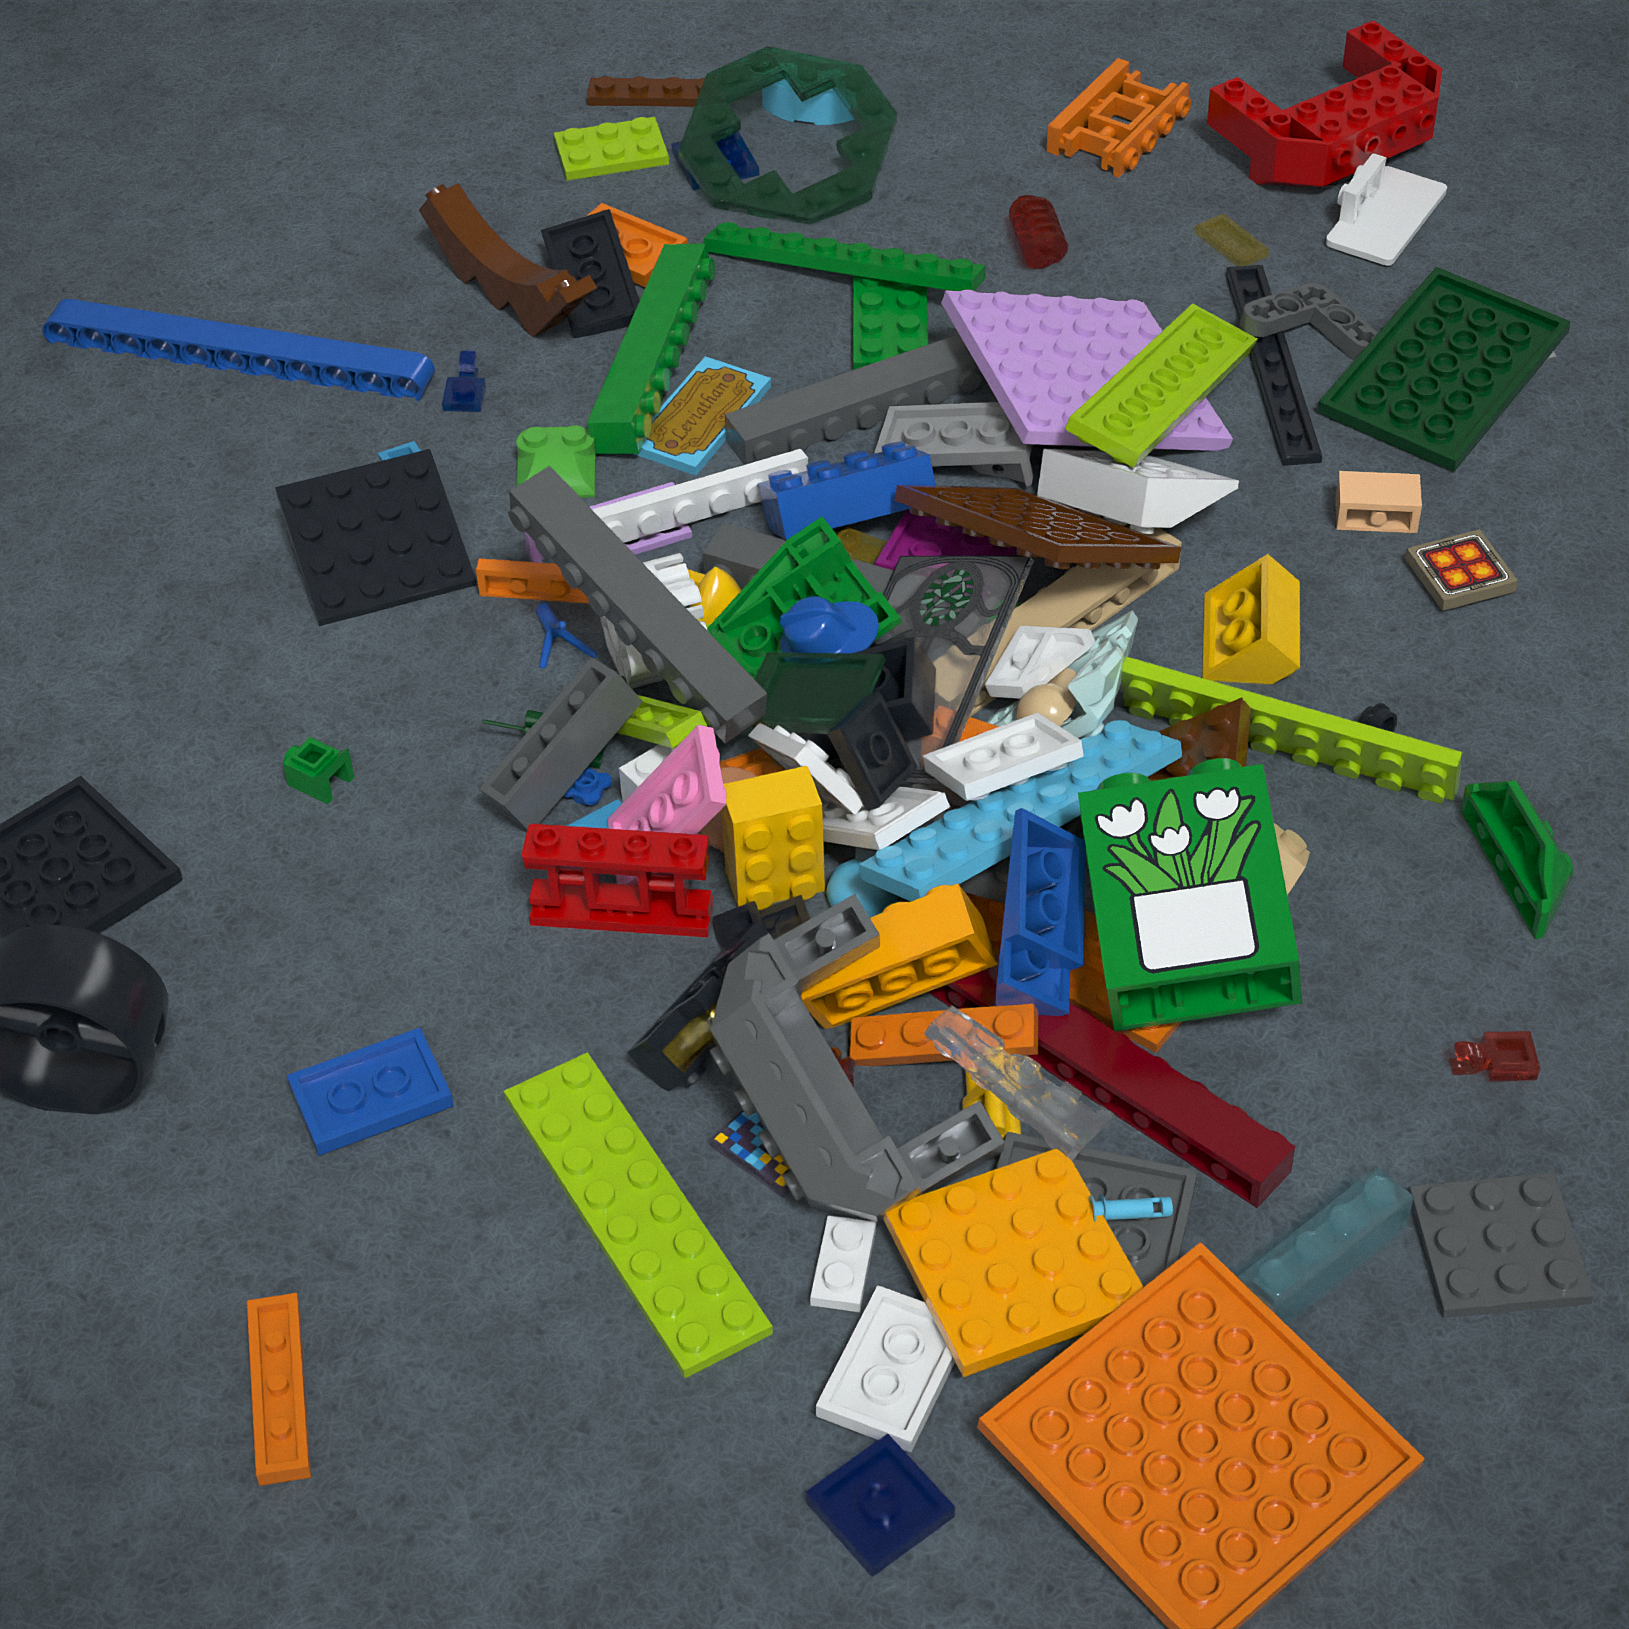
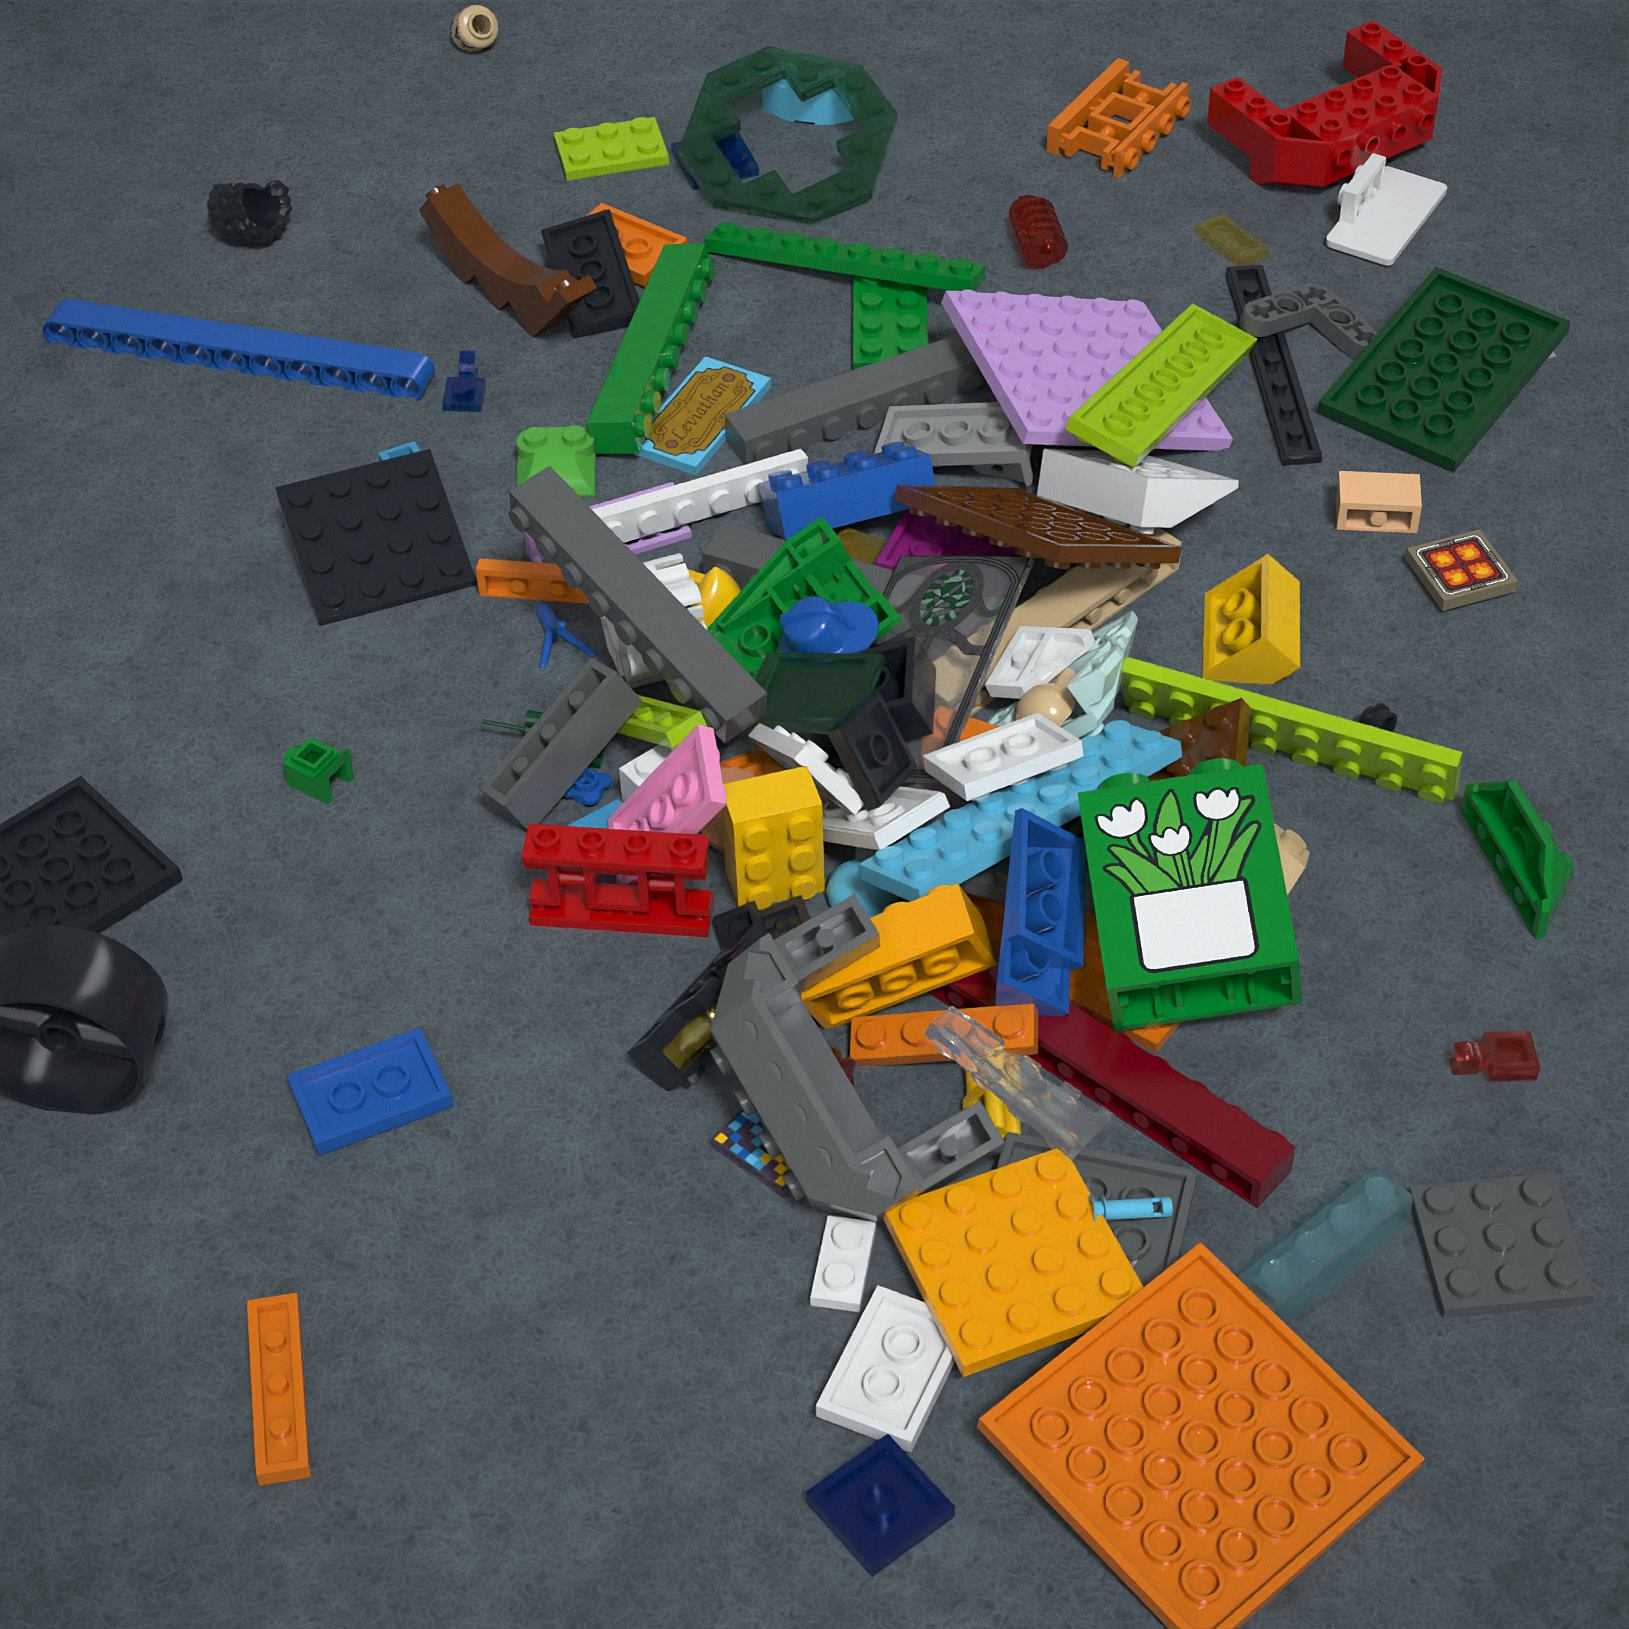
lime plate [504,1052,773,1379] -> none
reddish brown plate [587,76,726,107] -> none
none -> black hair [207,180,292,246]
none -> tan head [450,5,499,52]

